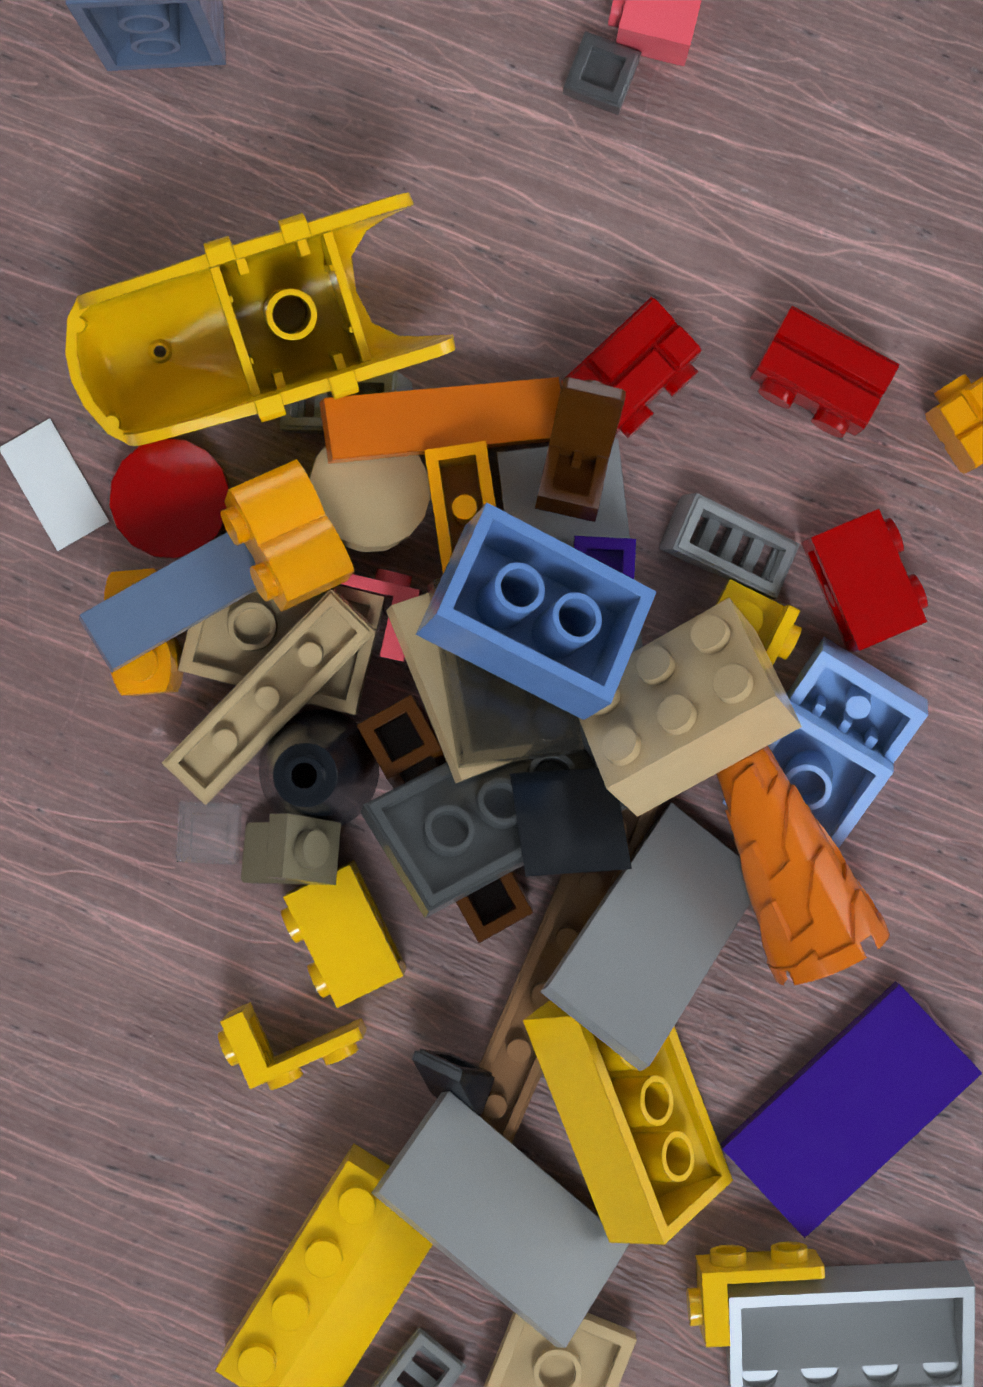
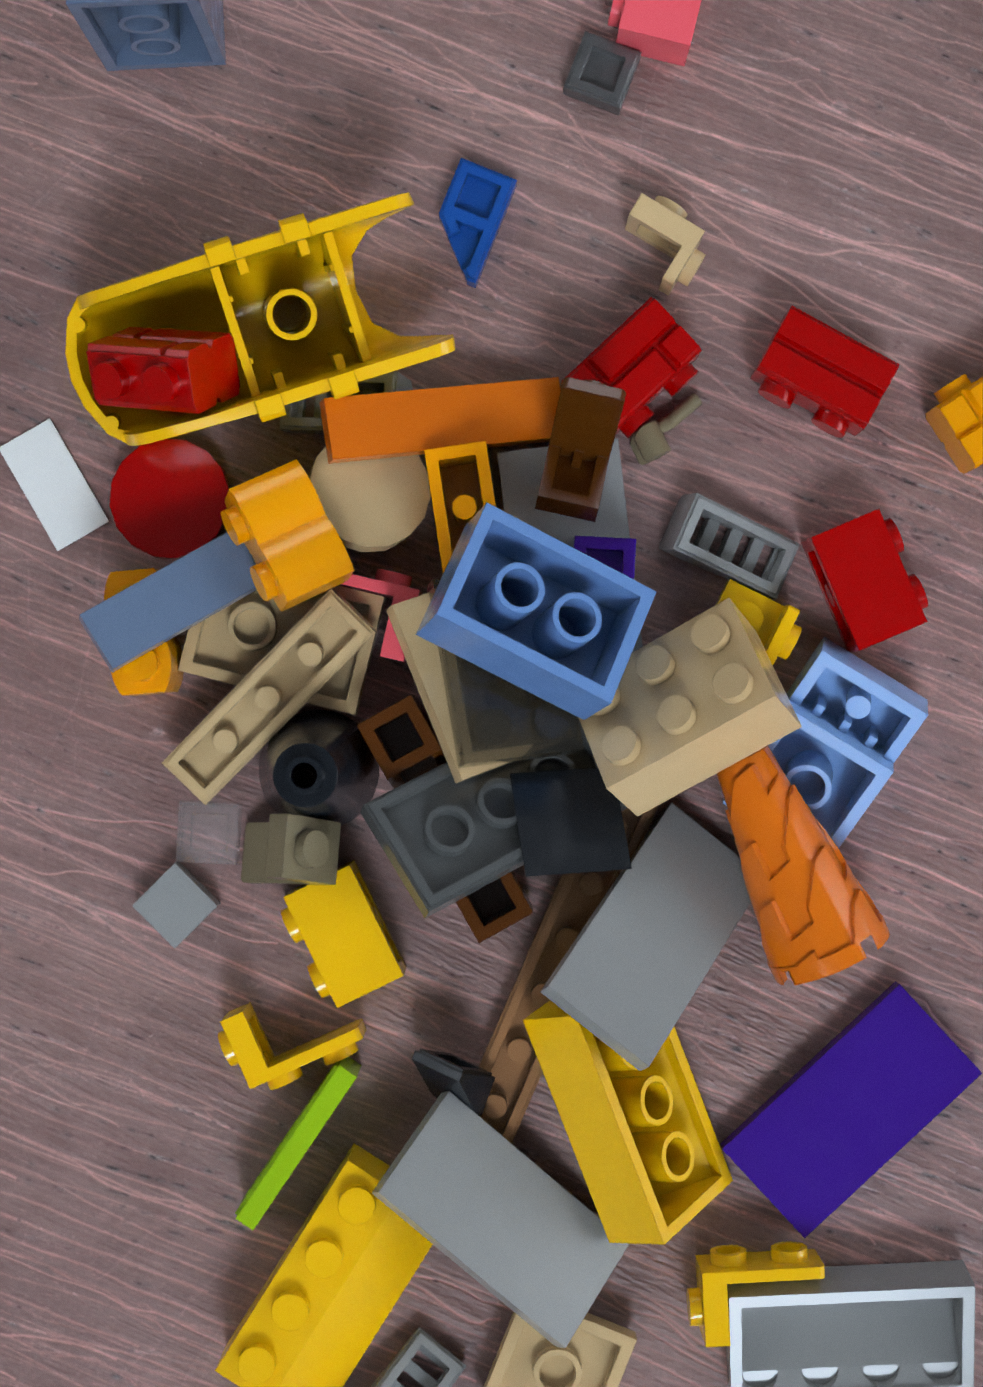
none -> red brick [86,327,241,414]
none -> light grey tile [132,861,221,949]
none -> lime tile [235,1057,362,1230]
none -> blue tile [439,158,517,288]
none -> tan bracket [625,193,706,296]
none -> dark tan hand [630,393,702,465]

